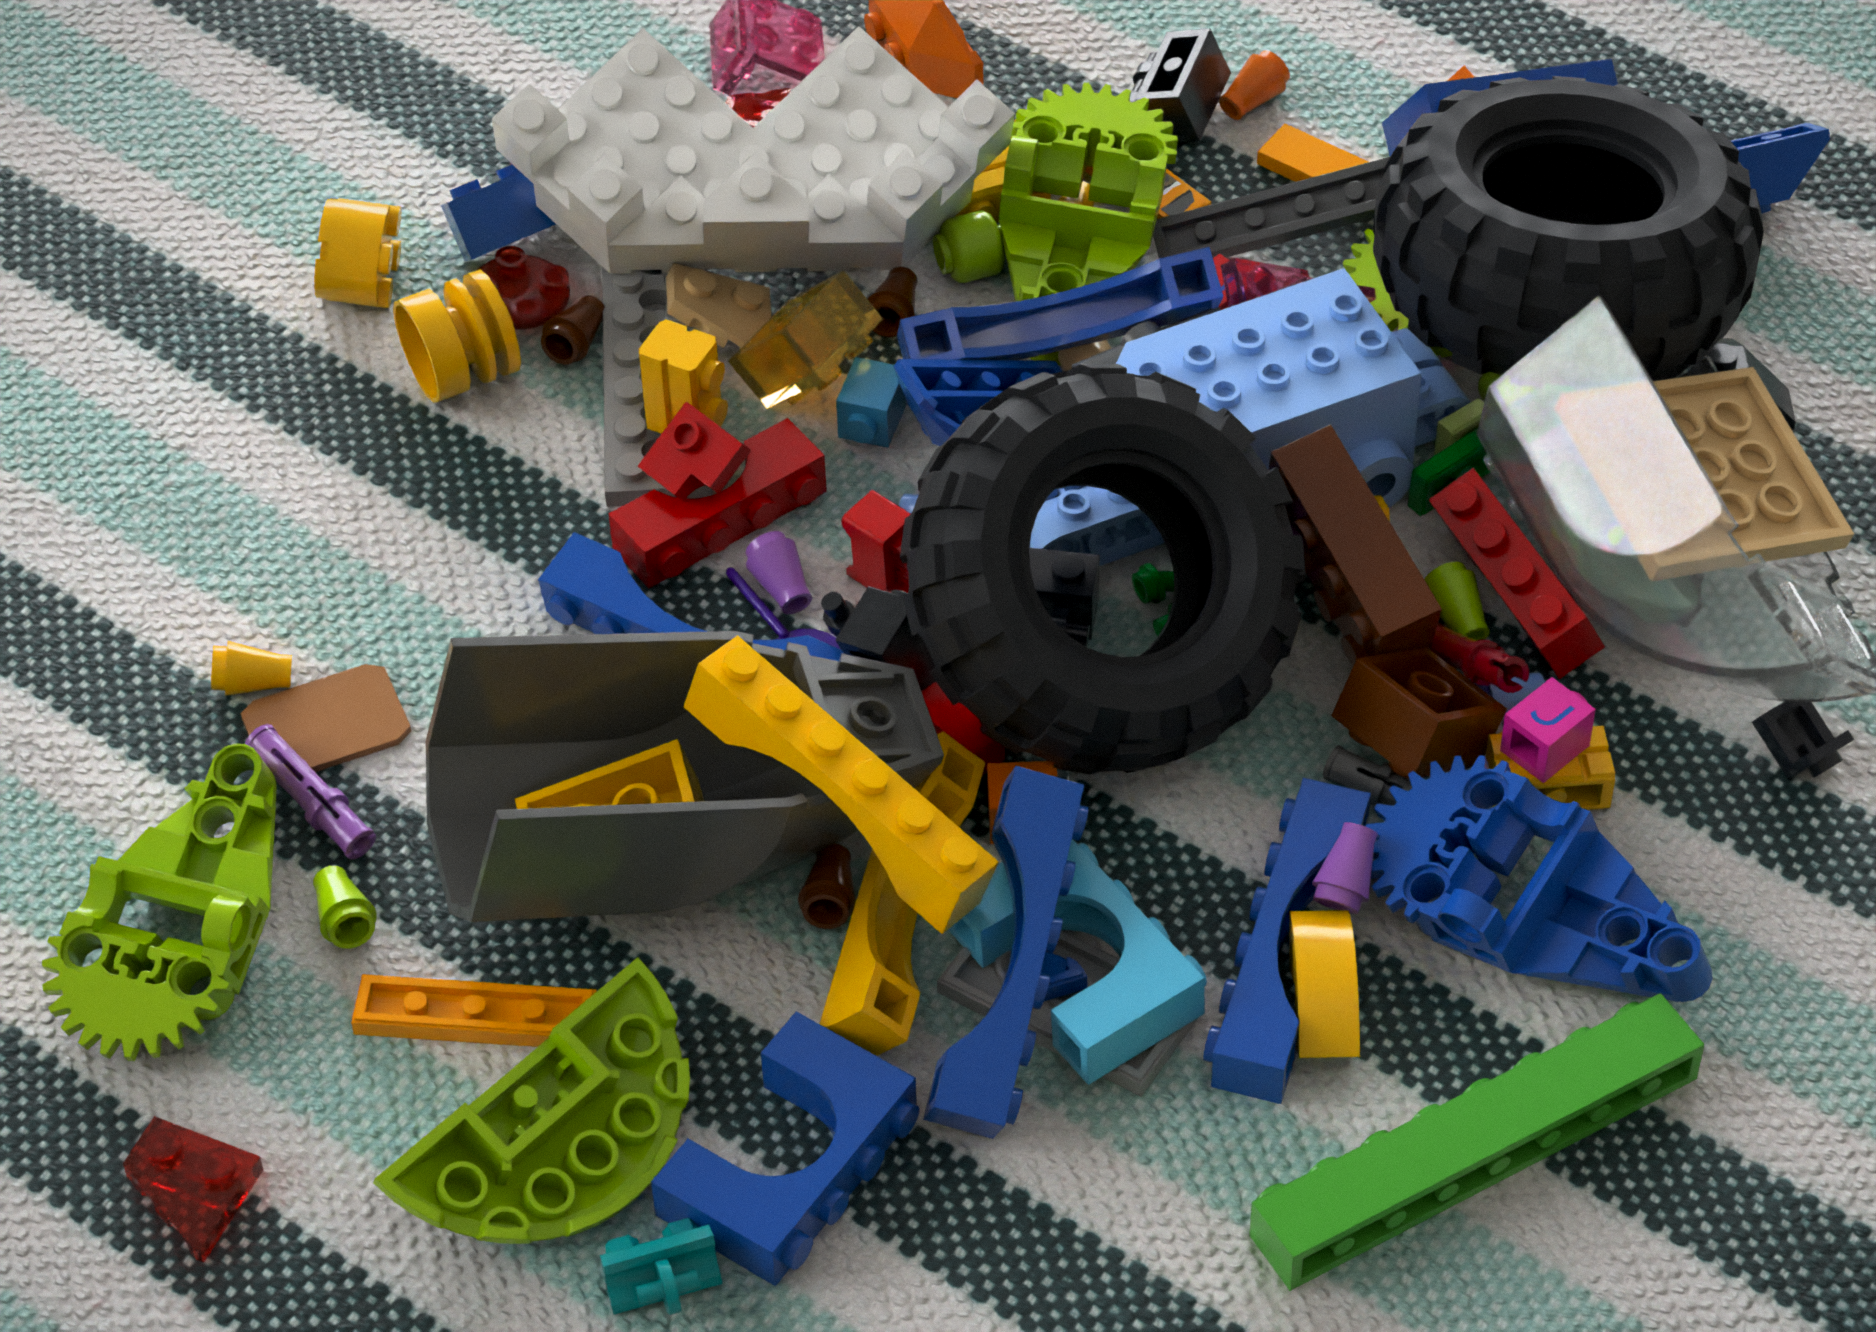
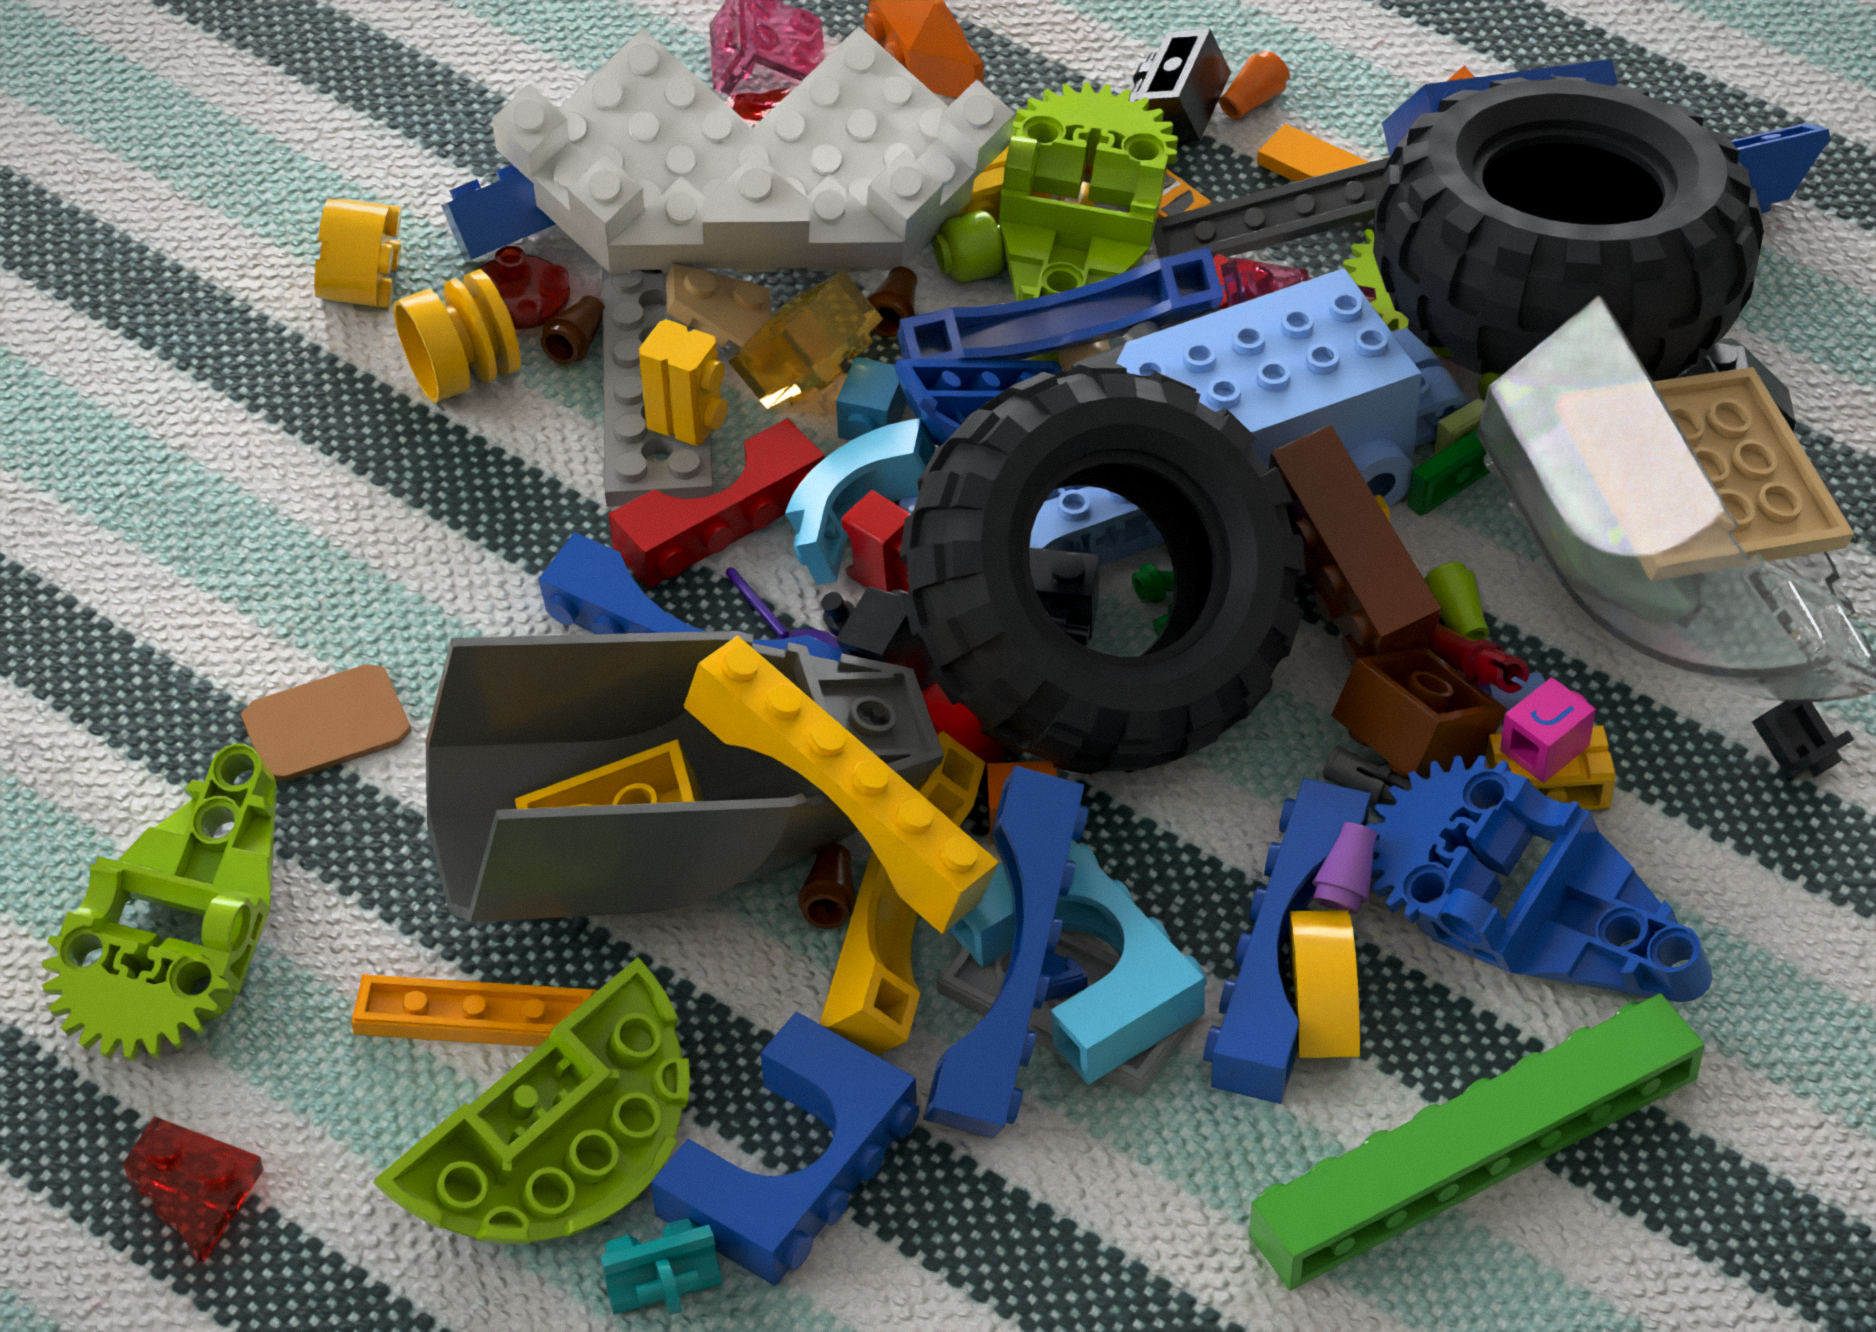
yellow cone [211,641,292,696] -> none
medium lavender pin [245,724,376,859] -> none
lime cone [313,866,377,949] -> none
red brick [637,401,751,501] -> none
medium lavender cone [745,531,812,614] -> none
red arch [1428,468,1605,679] -> none
none -> medium azure arch [785,418,936,585]

